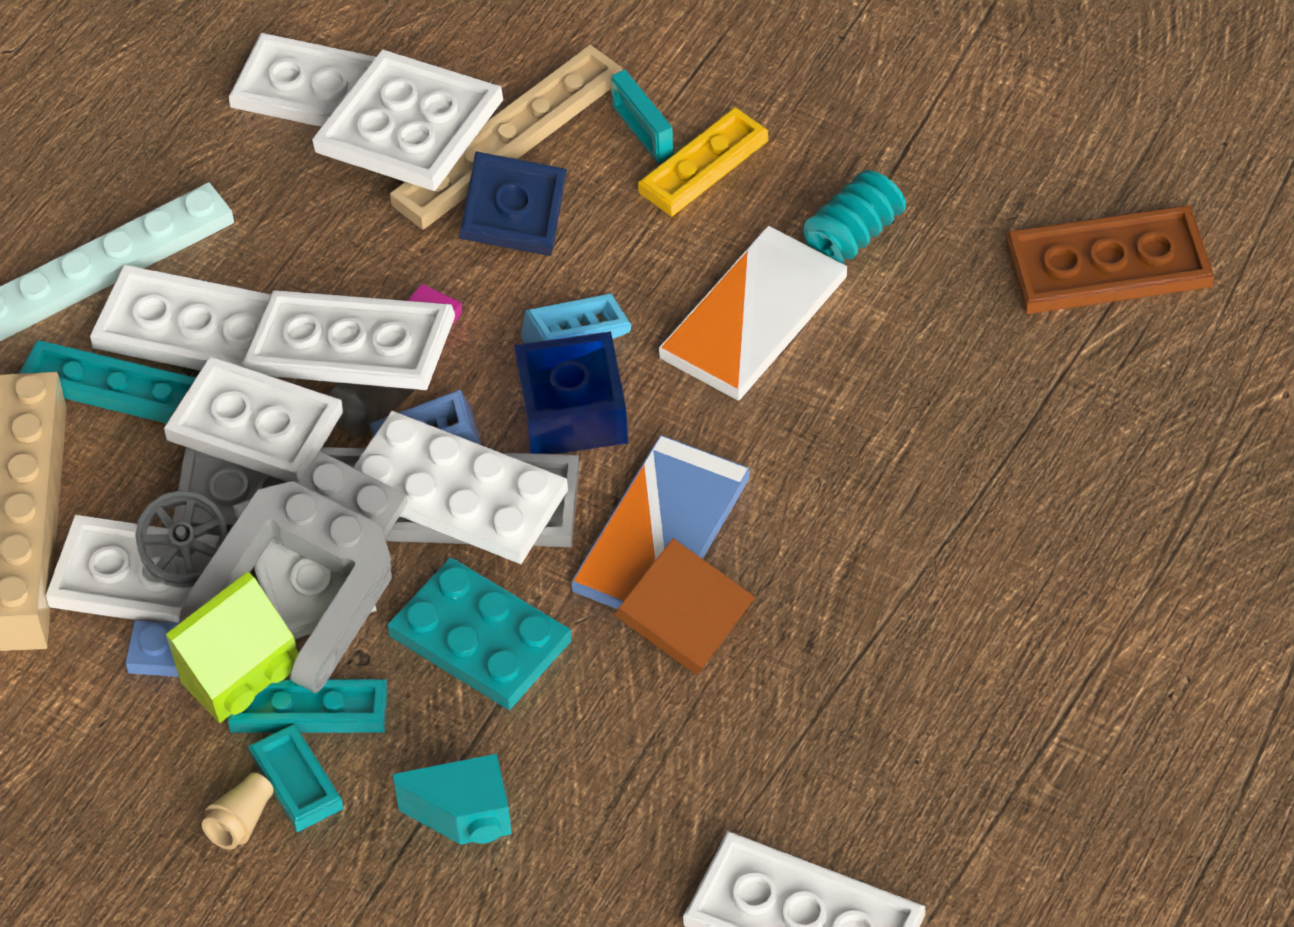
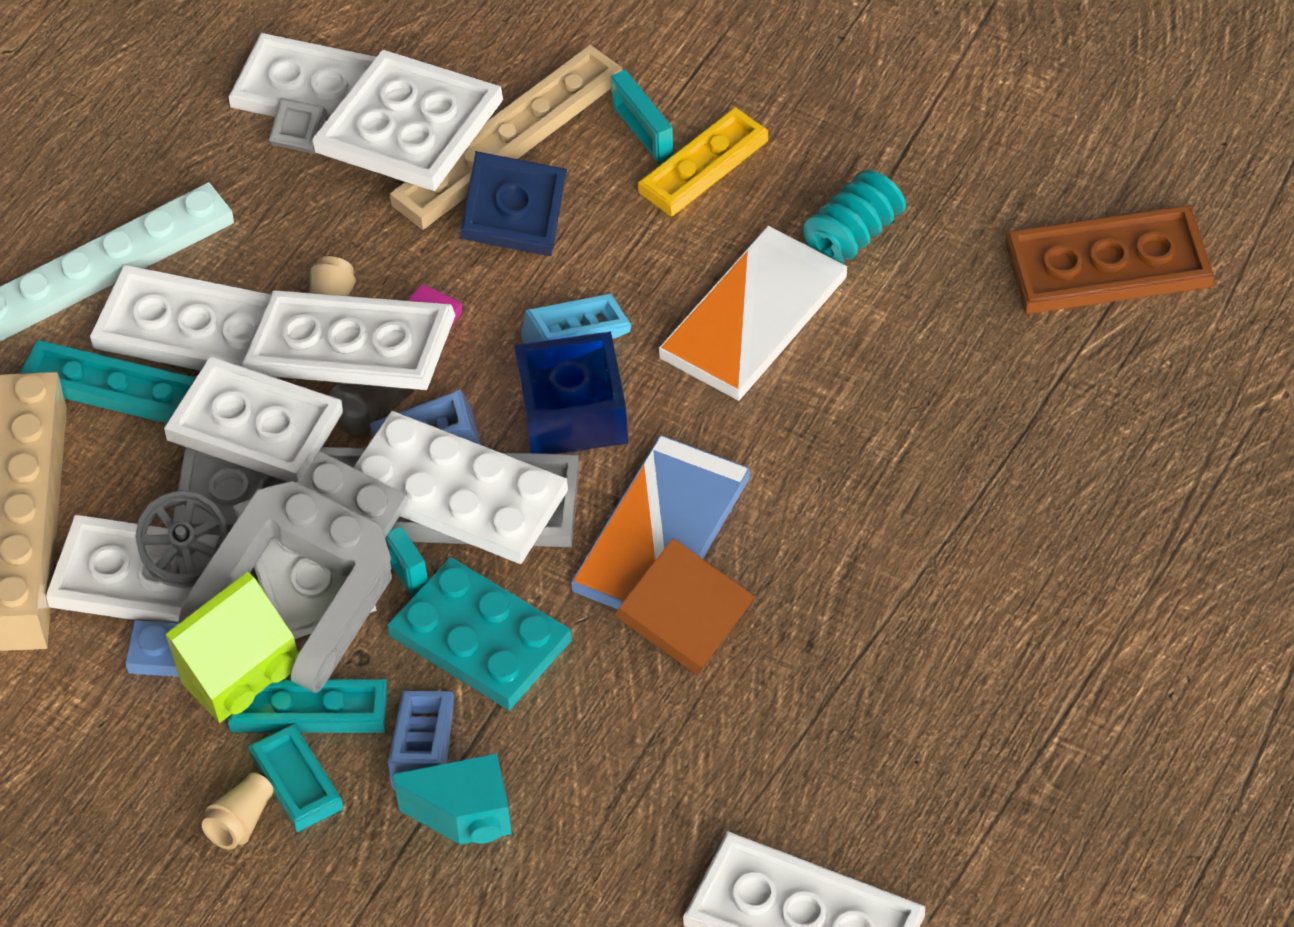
none -> light grey tile [268,98,327,154]
none -> tan cone [309,256,356,296]
none -> teal tile [385,526,428,597]
none -> medium blue slope [388,691,454,790]

